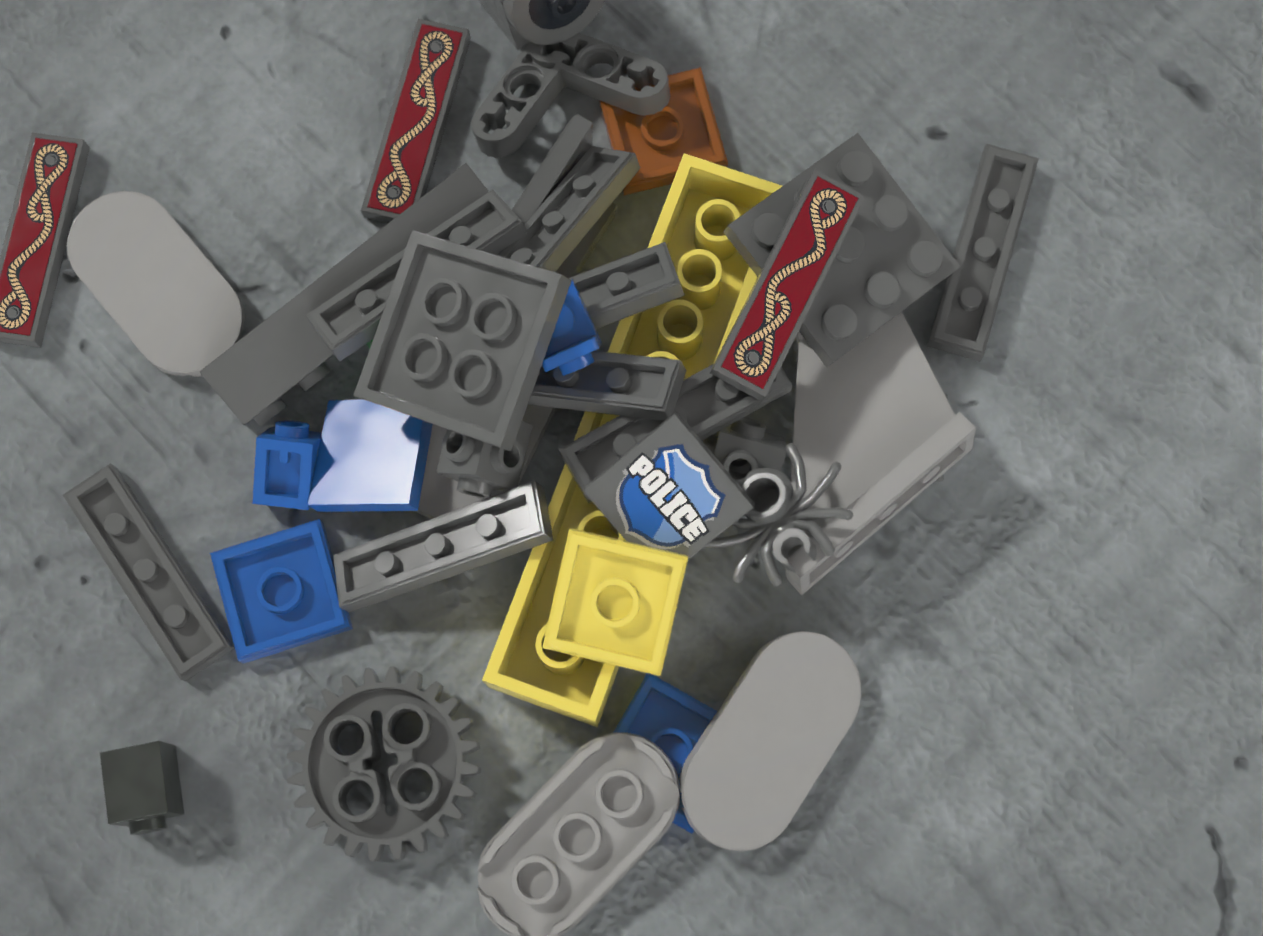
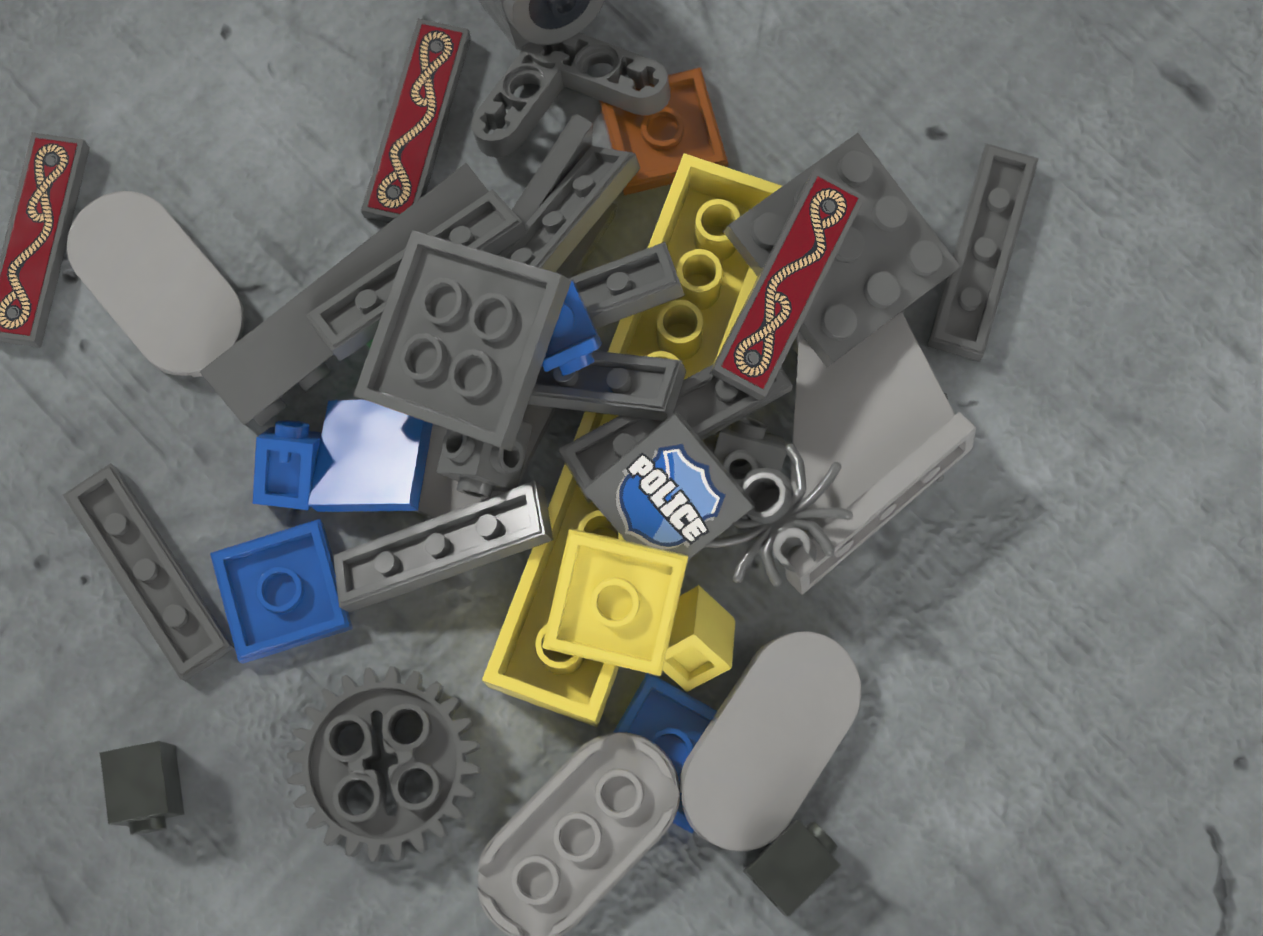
none -> light yellow panel [662,585,735,692]
none -> pearl dark grey brick [743,820,841,917]

